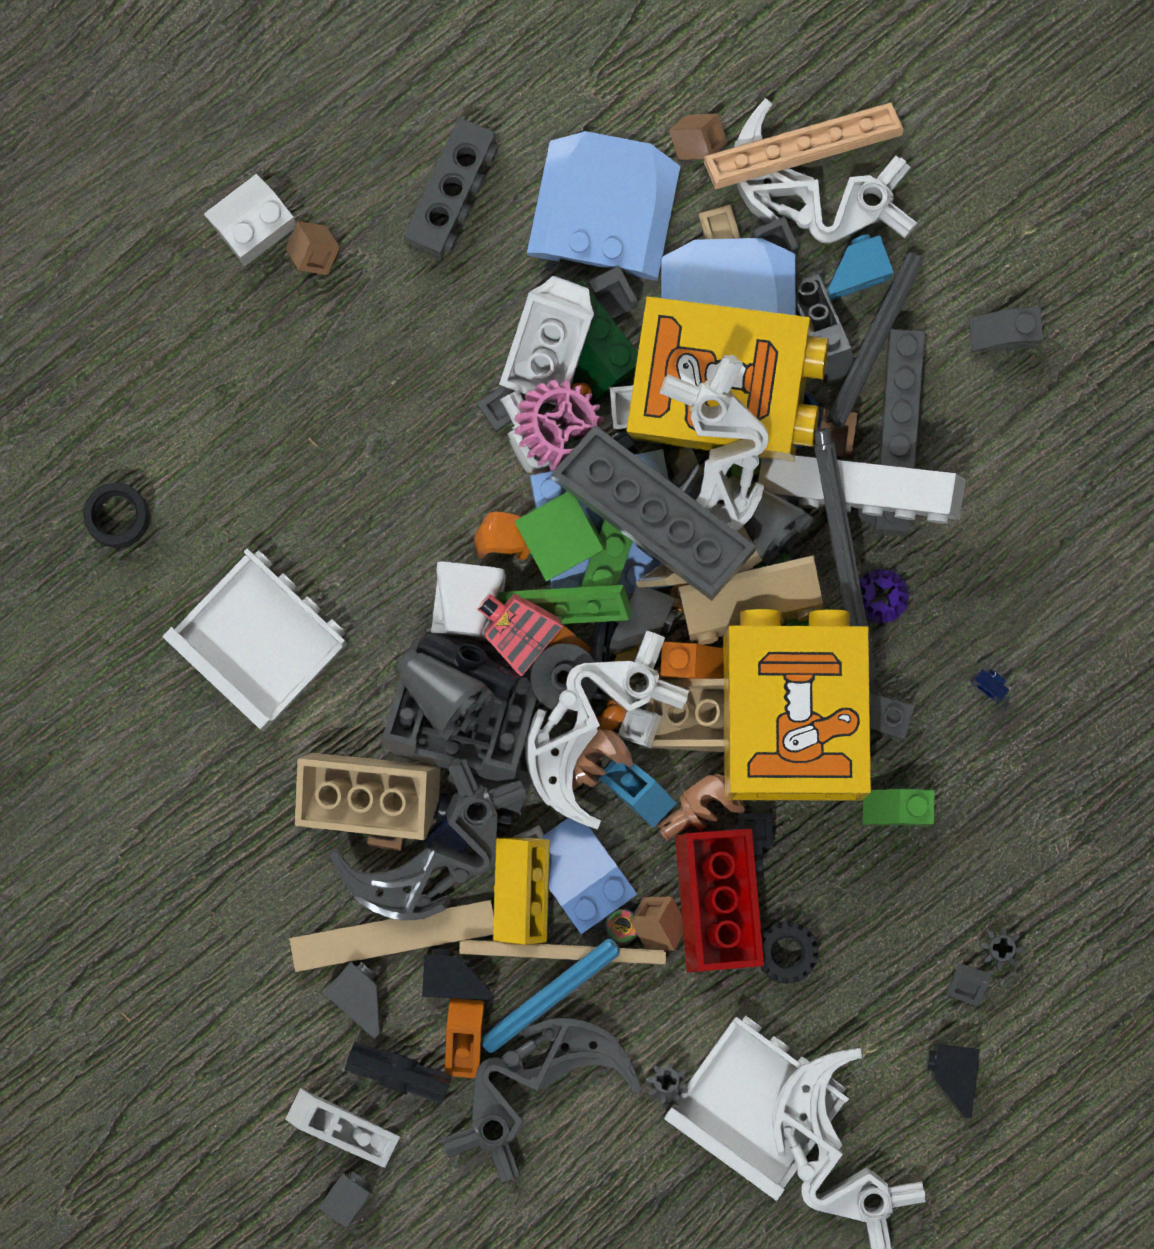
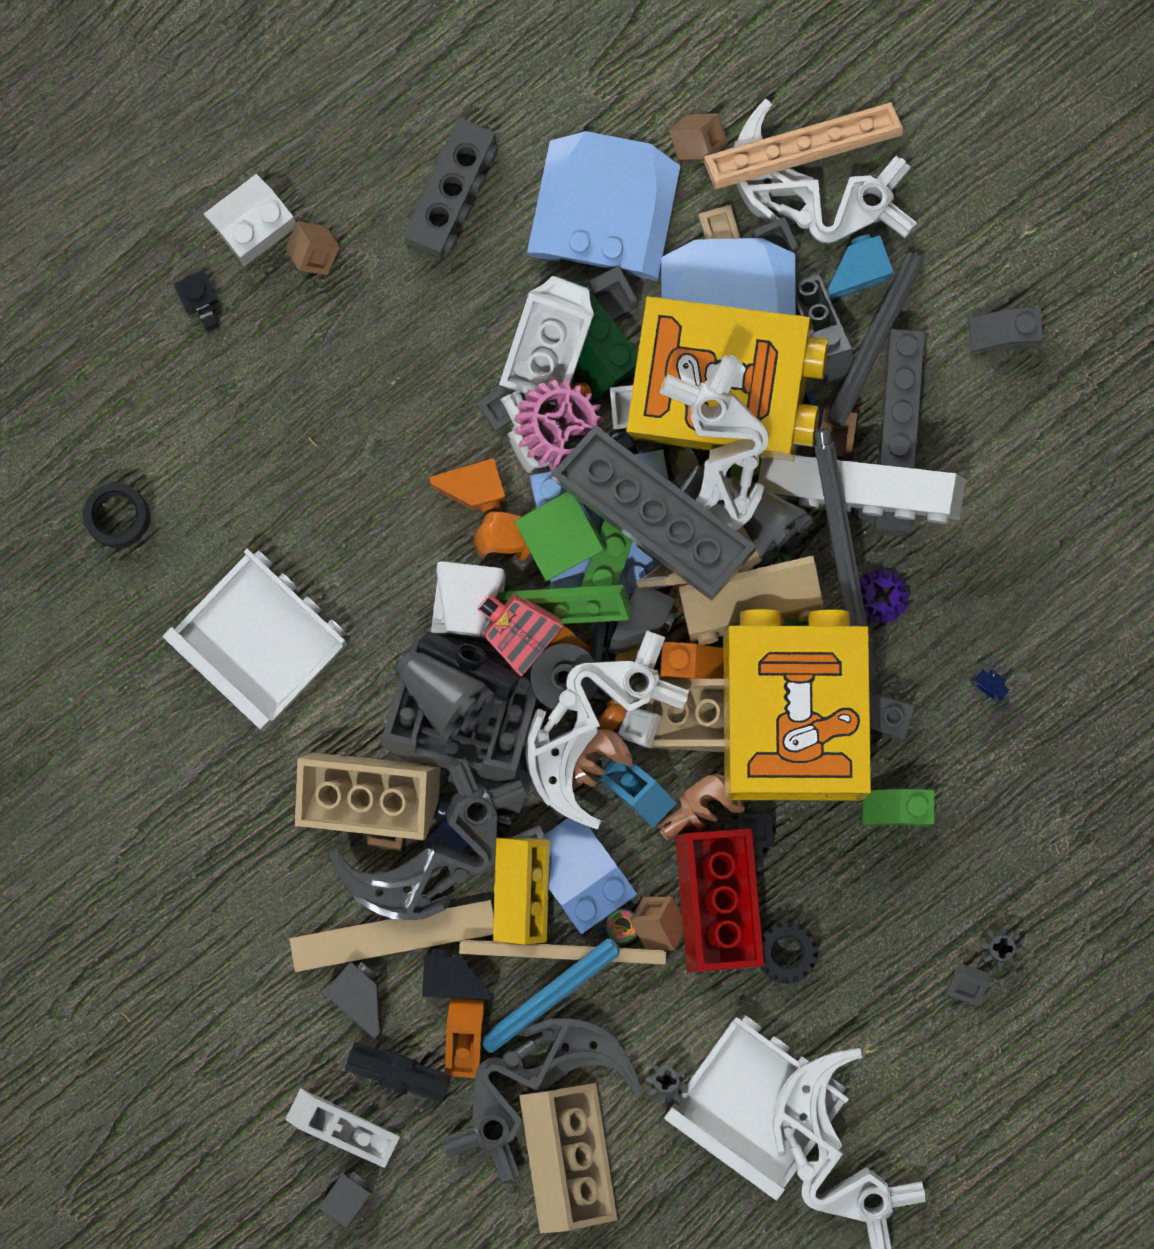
black slope [926,1044,980,1118] -> none
none -> black plate [173,270,219,333]
none -> orange slope [429,458,506,513]
none -> tan slope [519,1083,617,1234]

